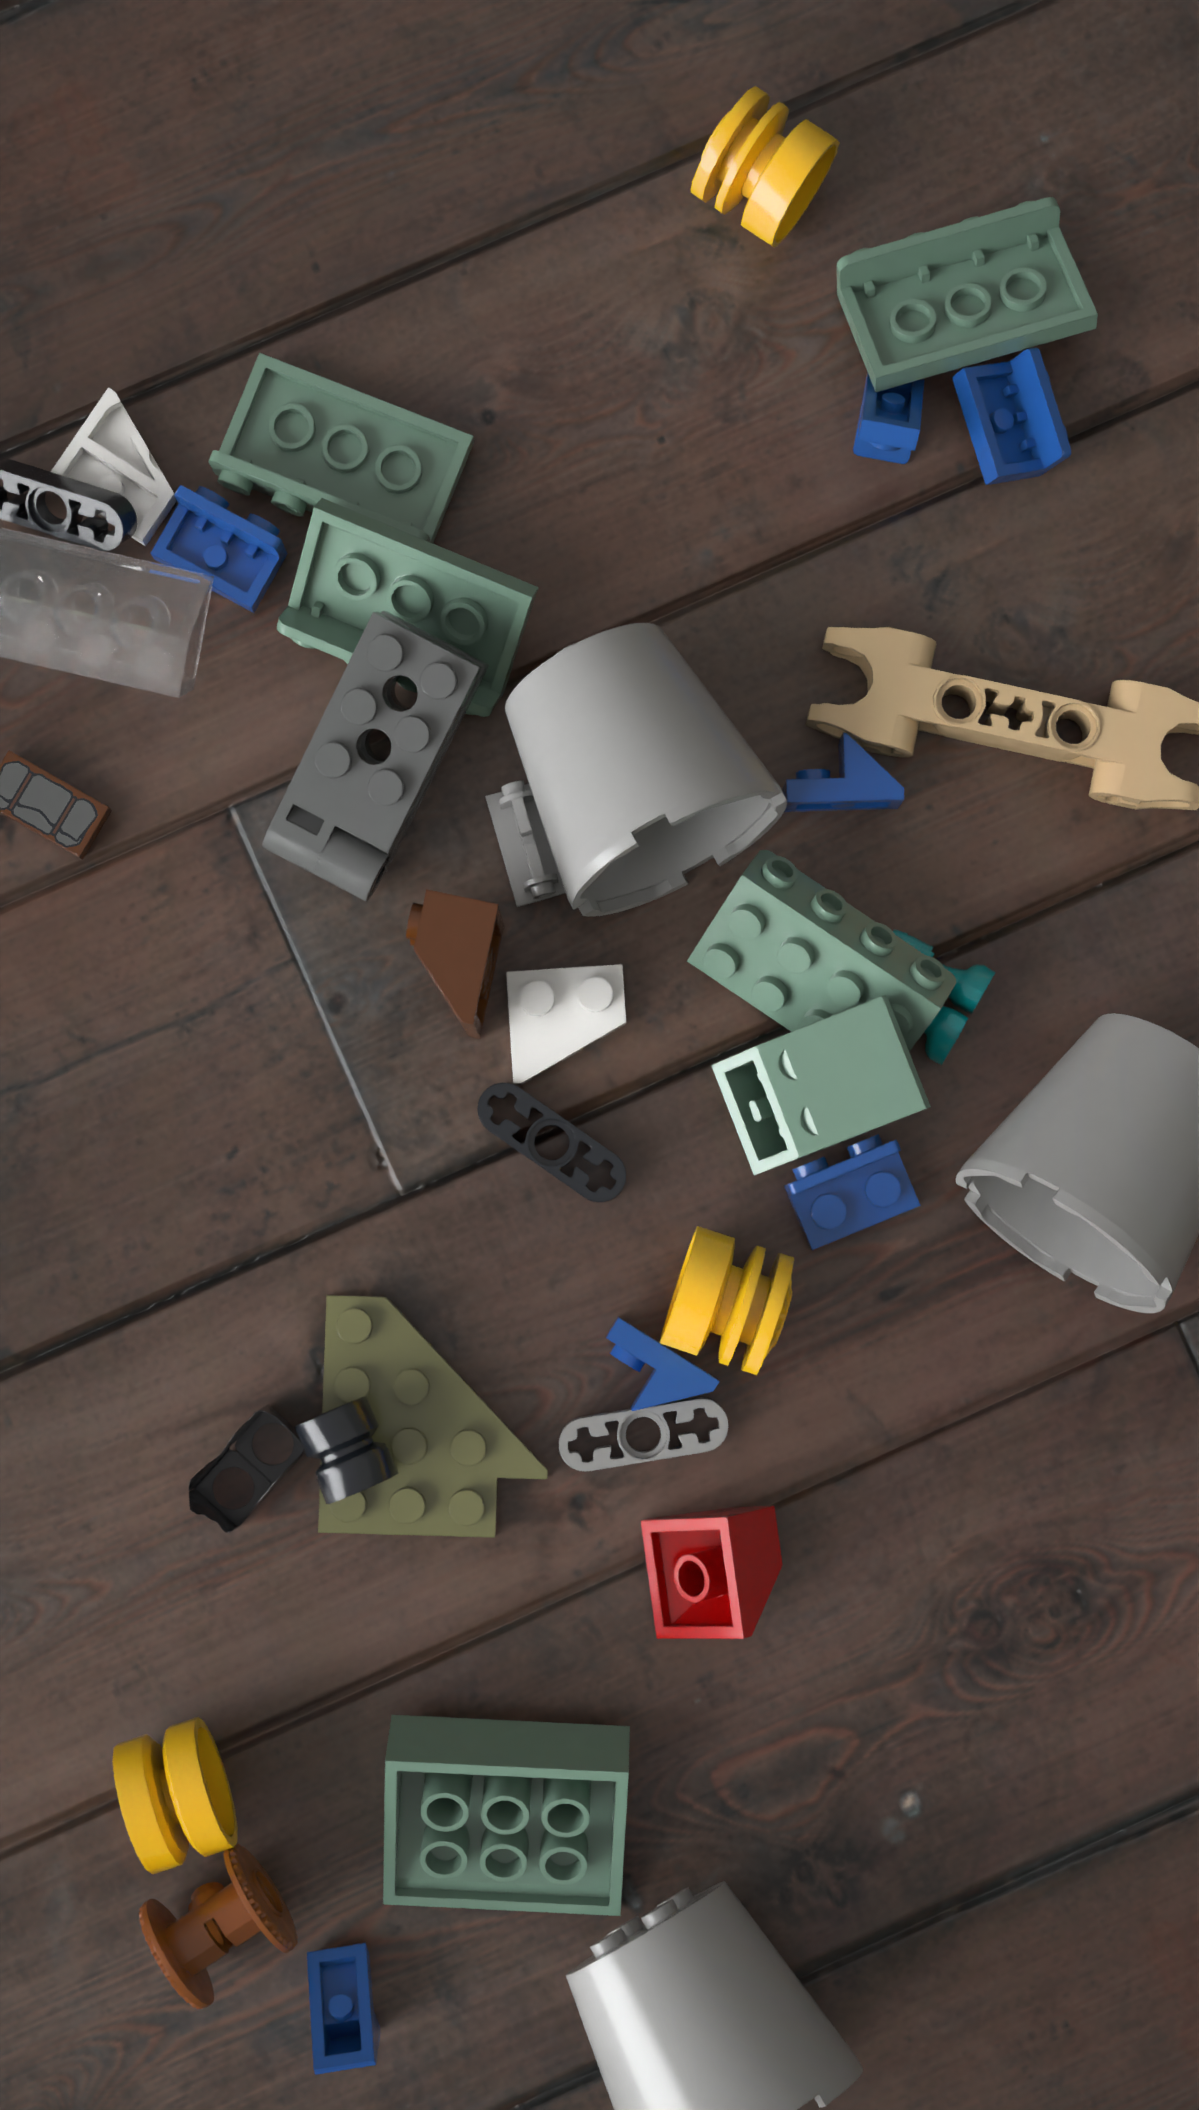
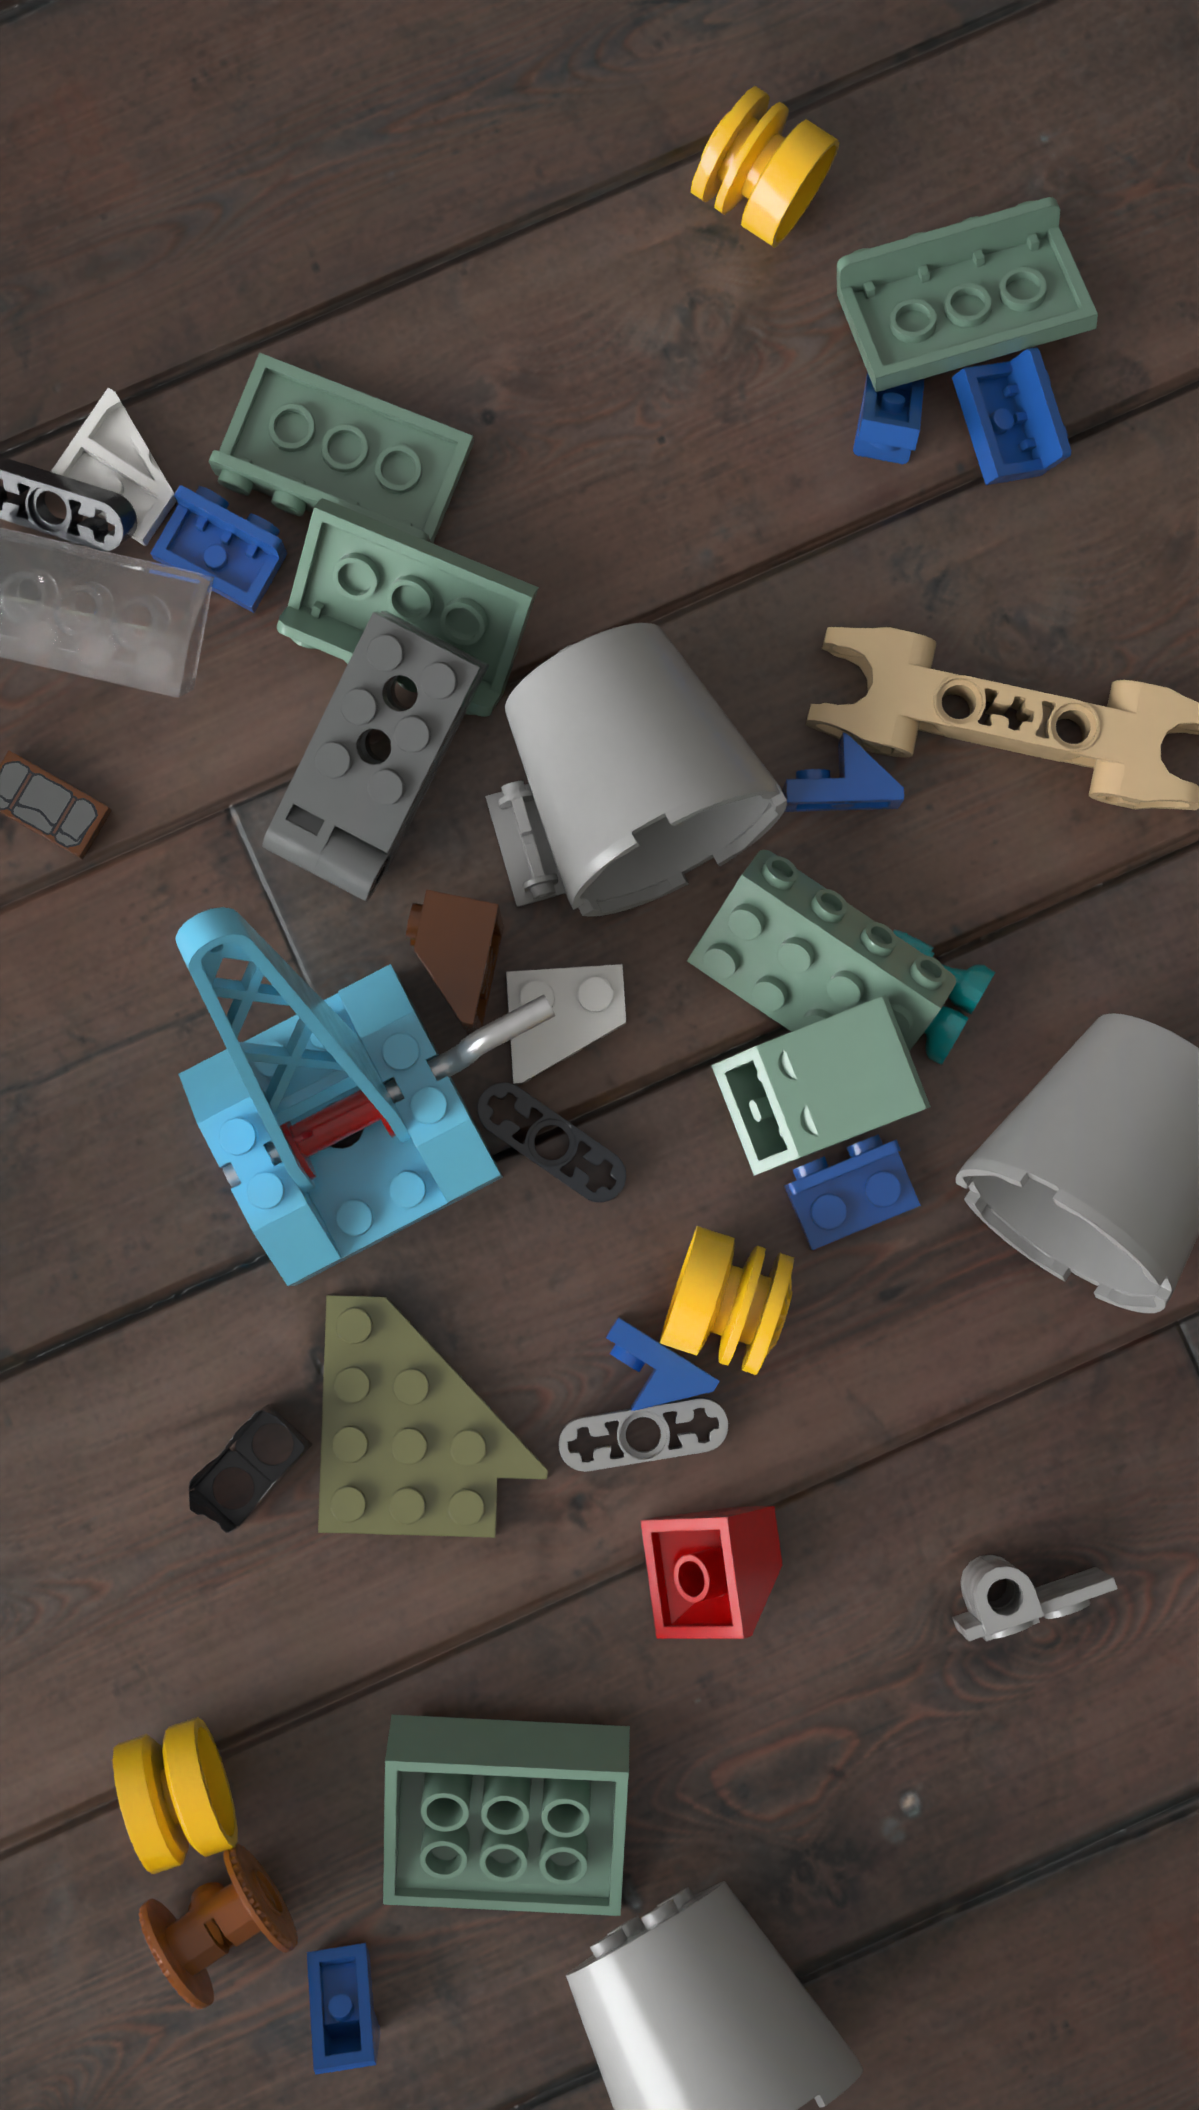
black wheel [294,1396,399,1504] -> none
none -> medium azure piece [175,907,555,1286]
none -> light grey piece [952,1554,1118,1641]

